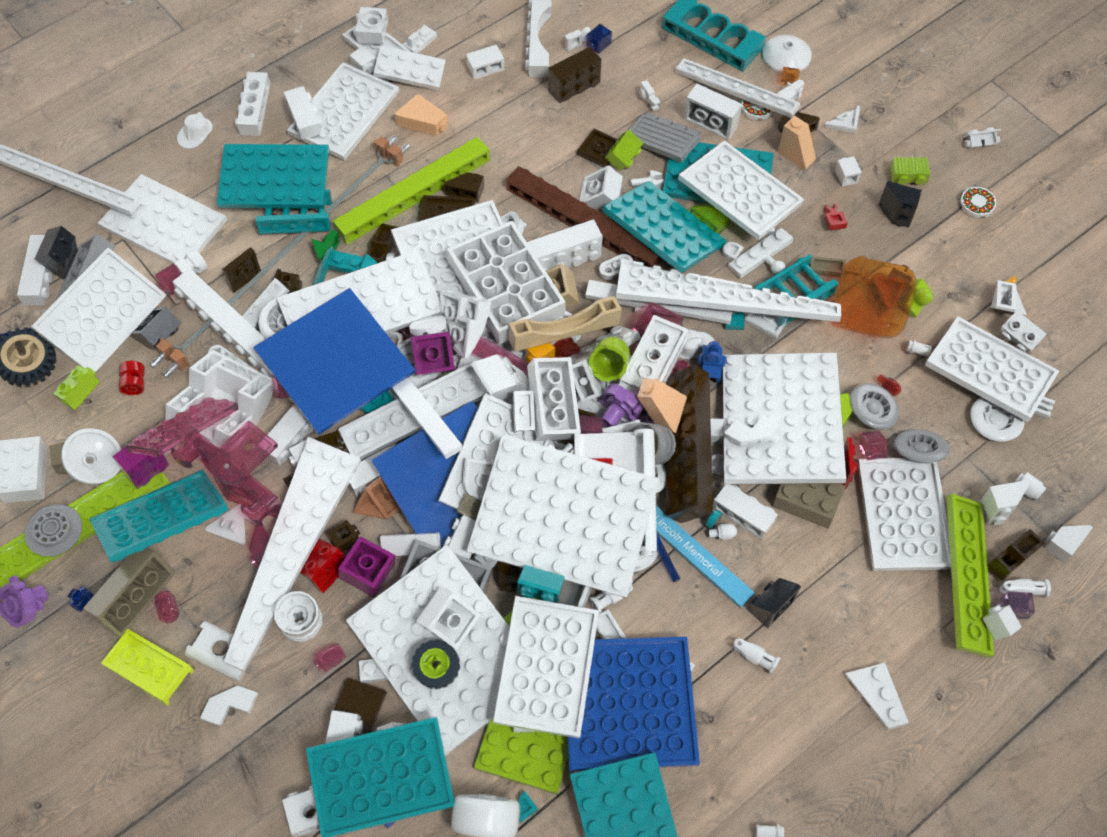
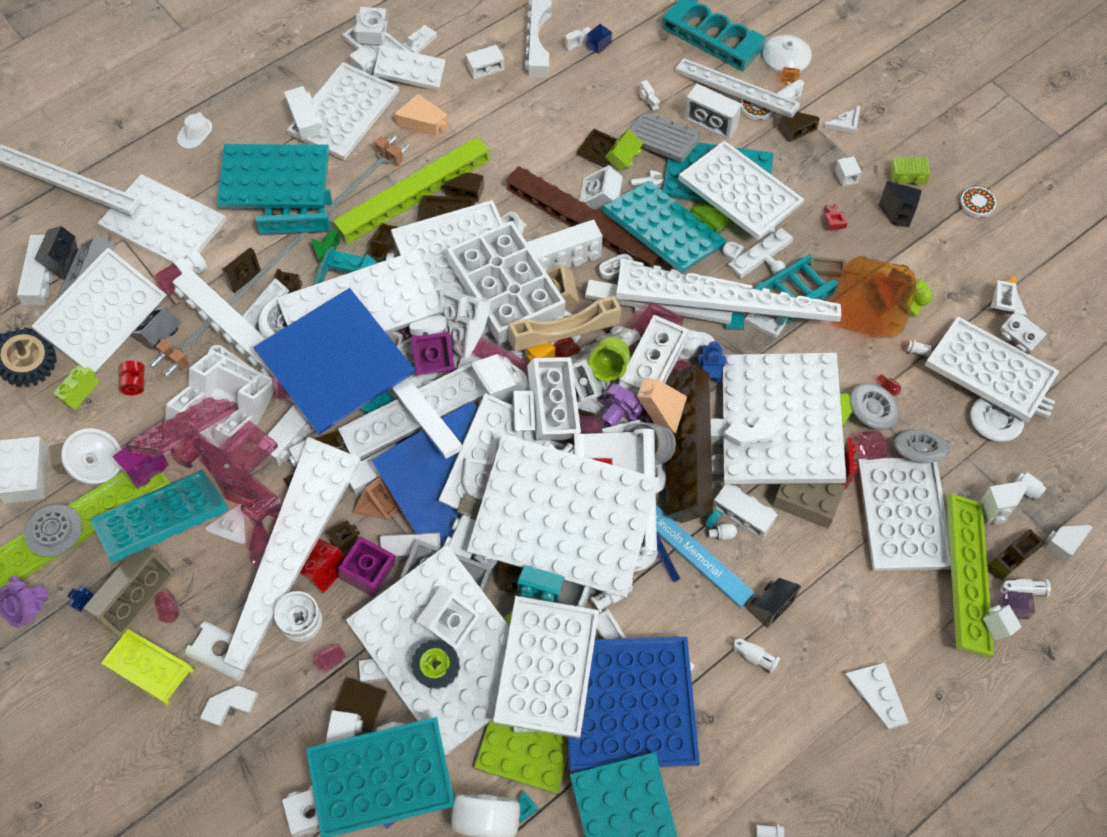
white brick [235,72,270,136] -> none
dark brown brick [548,47,602,103] -> none
light nougat slope [778,116,816,170] -> none
white hinge [962,127,1001,148] -> none

